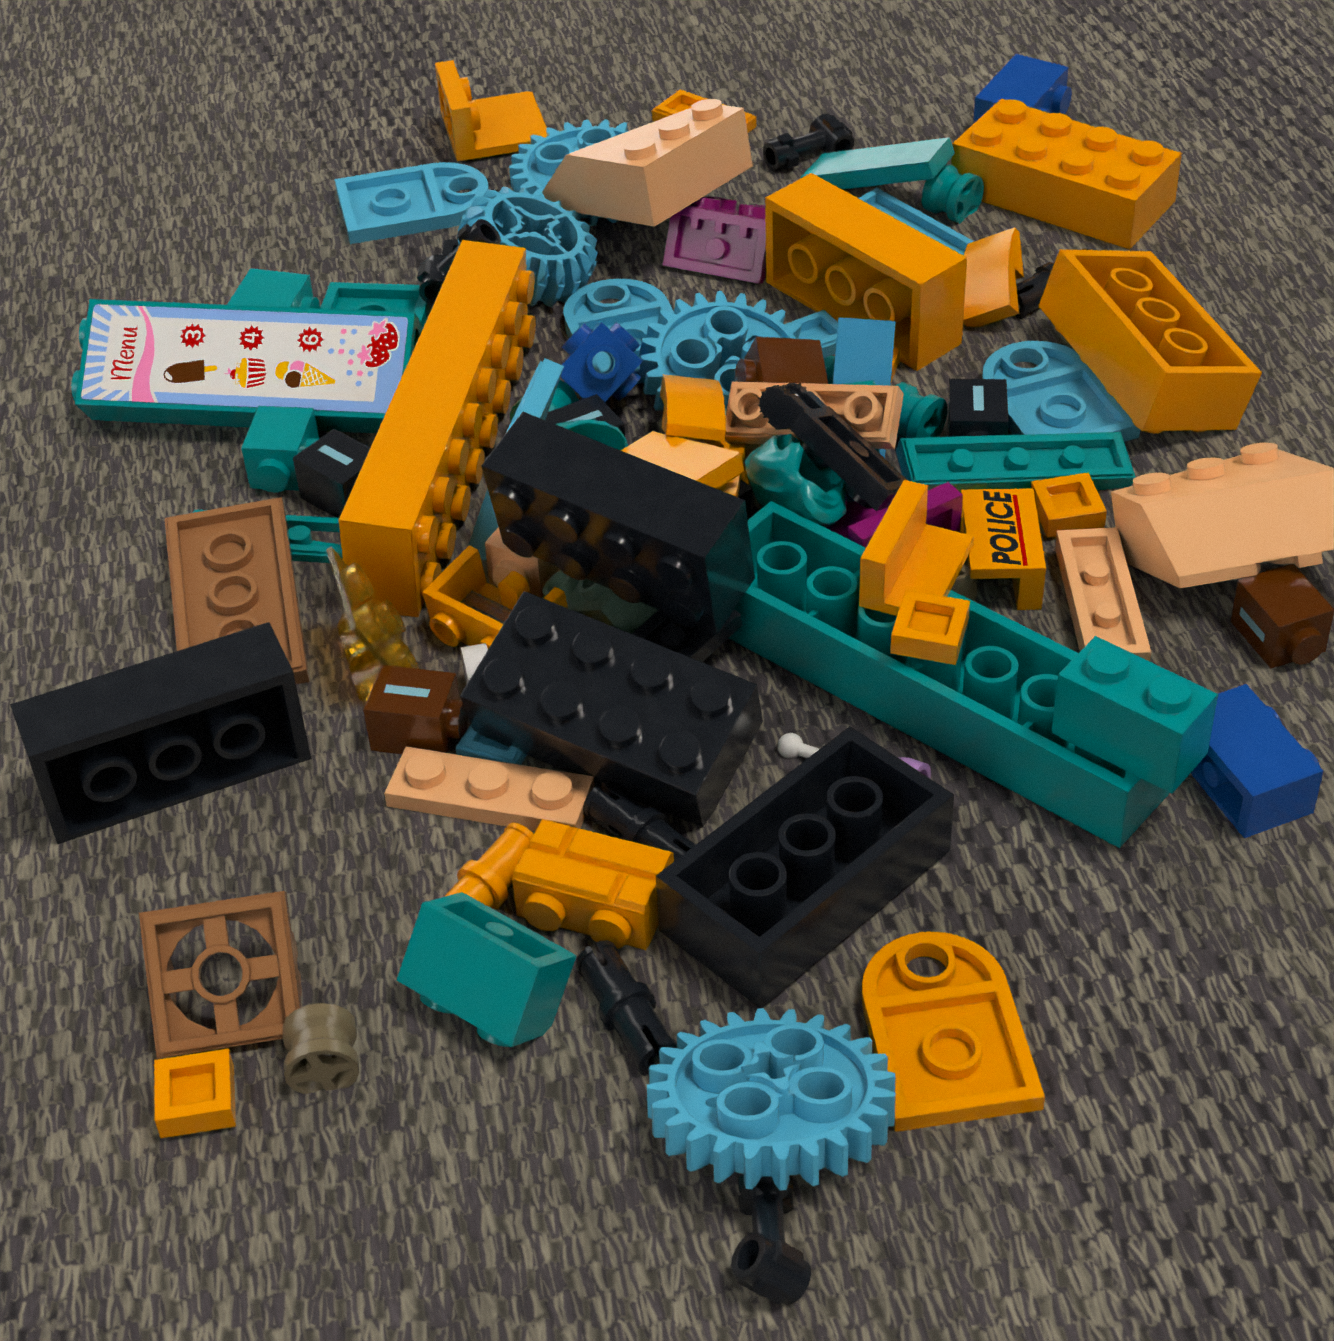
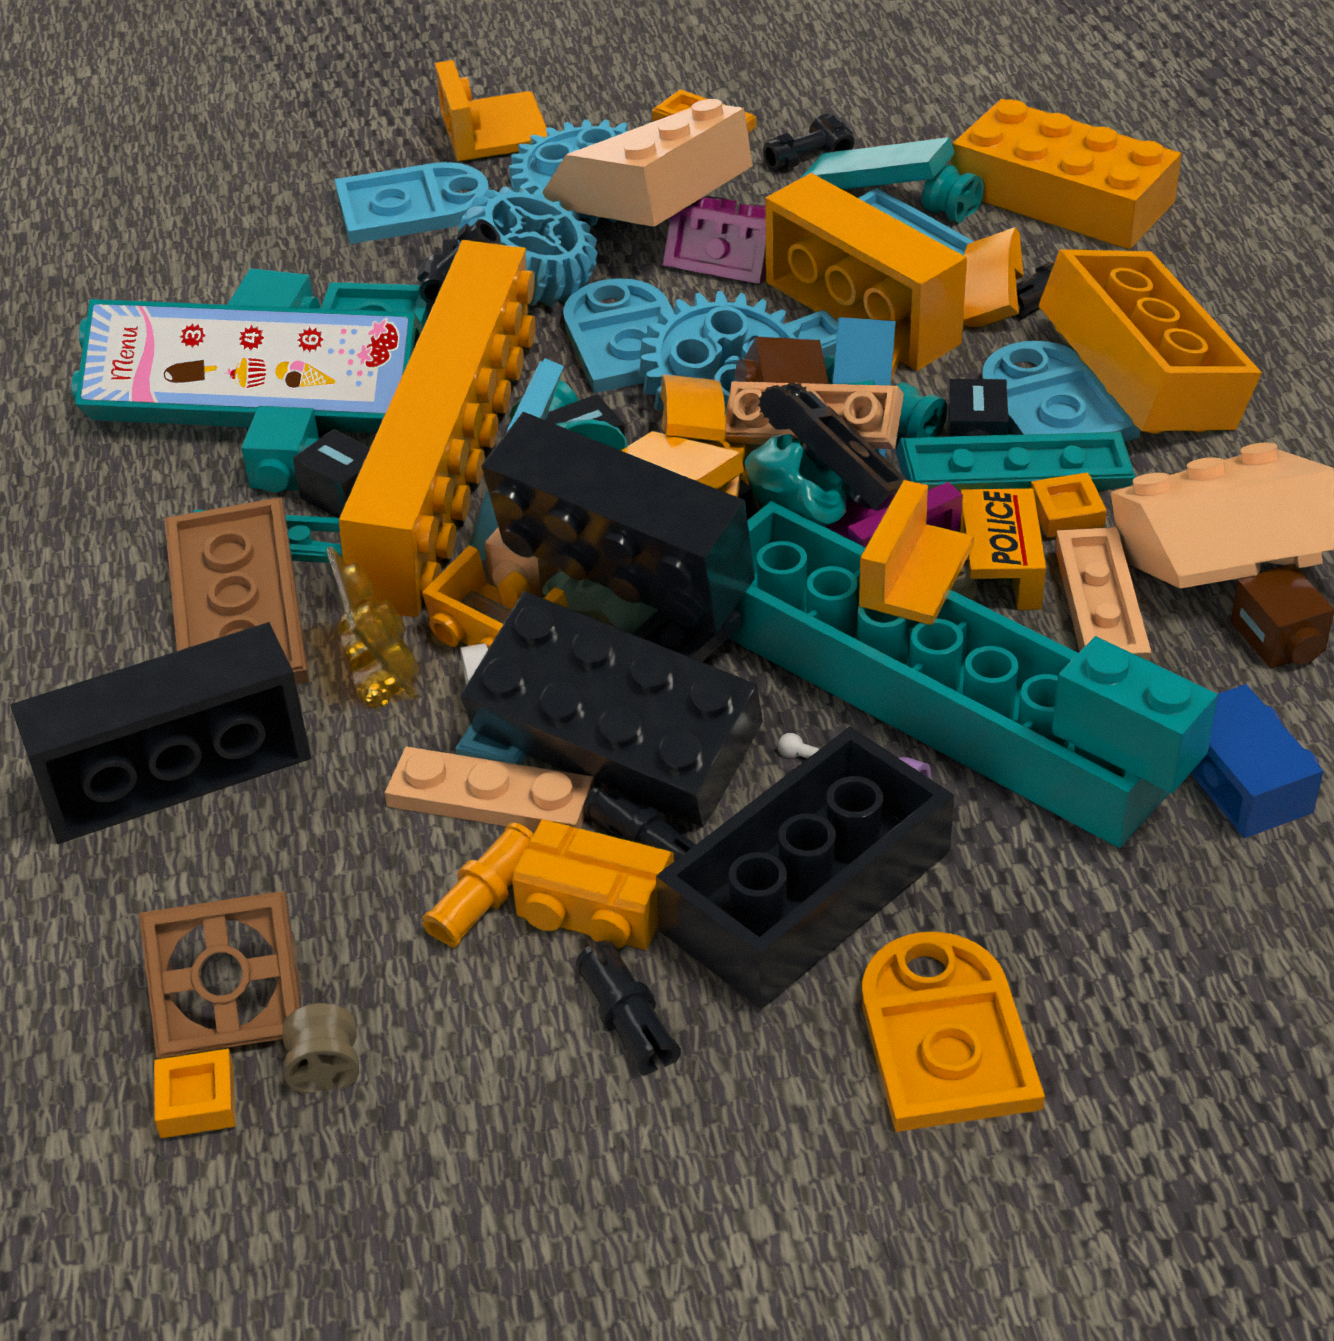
reddish brown brick [363,665,469,754] -> none
teal brick [396,892,577,1047] -> none
blue brick [560,322,643,402] -> none
medium azure gear [647,1008,896,1190] -> none
black bar [731,1174,811,1305] -> none
light orange plate [890,590,970,665] -> none
blue brick [973,54,1072,124] -> none

